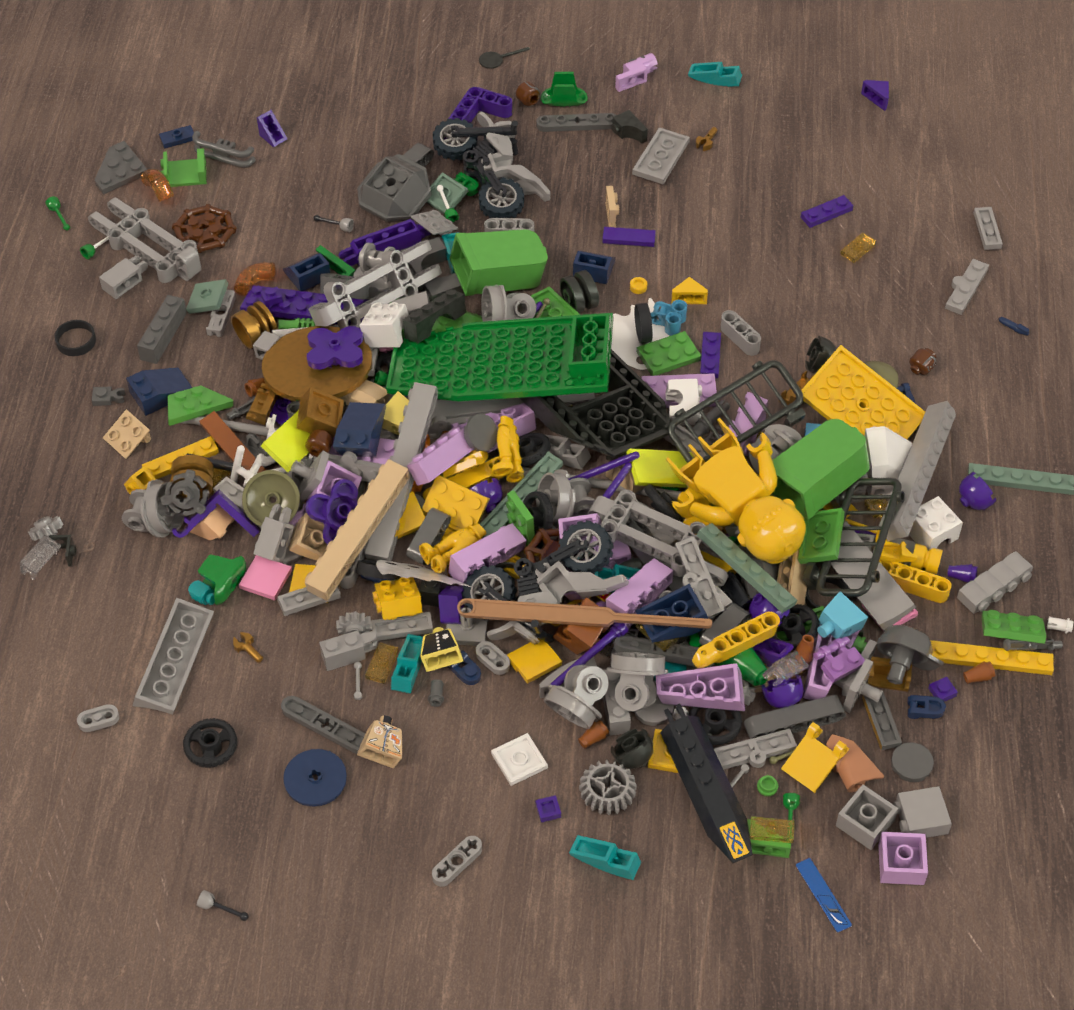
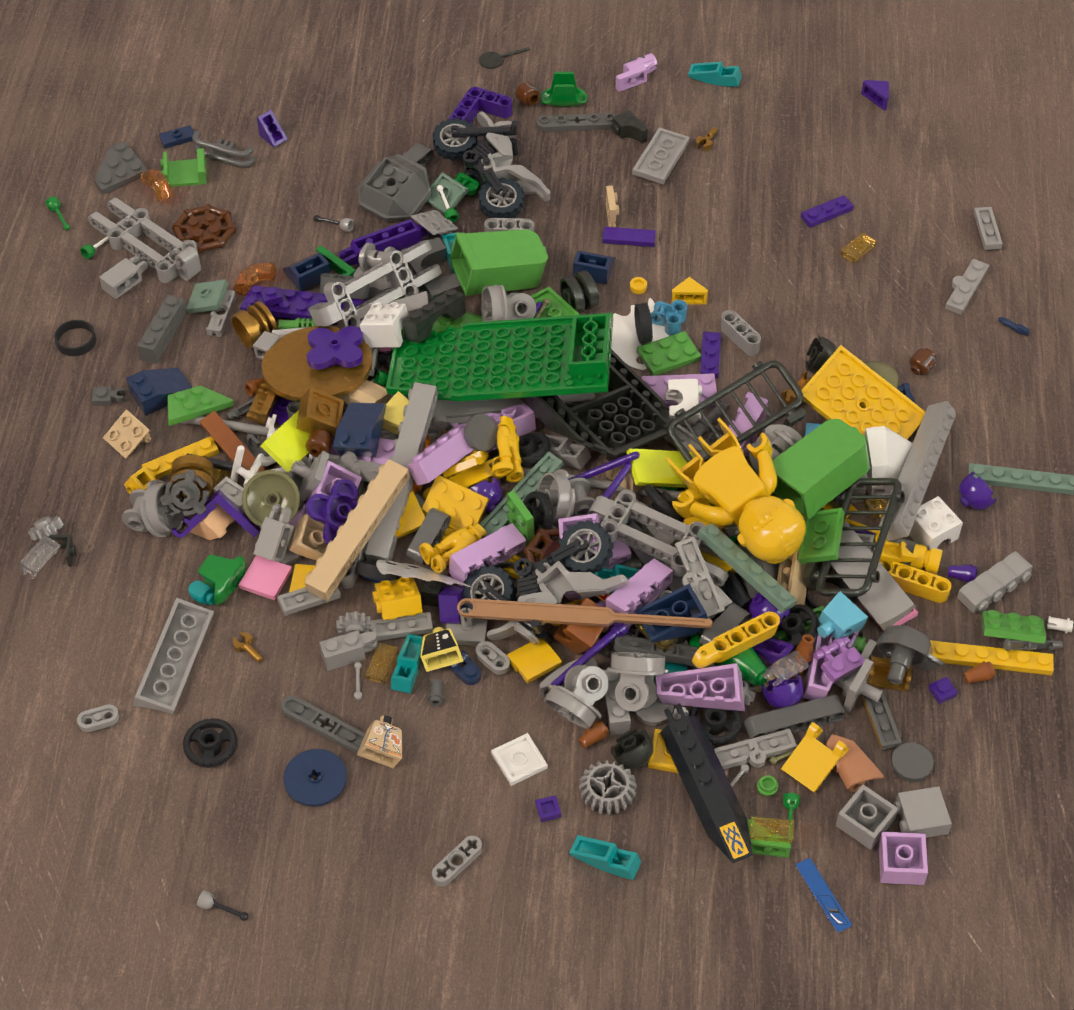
dark blue plate [908,695,946,719] -> none

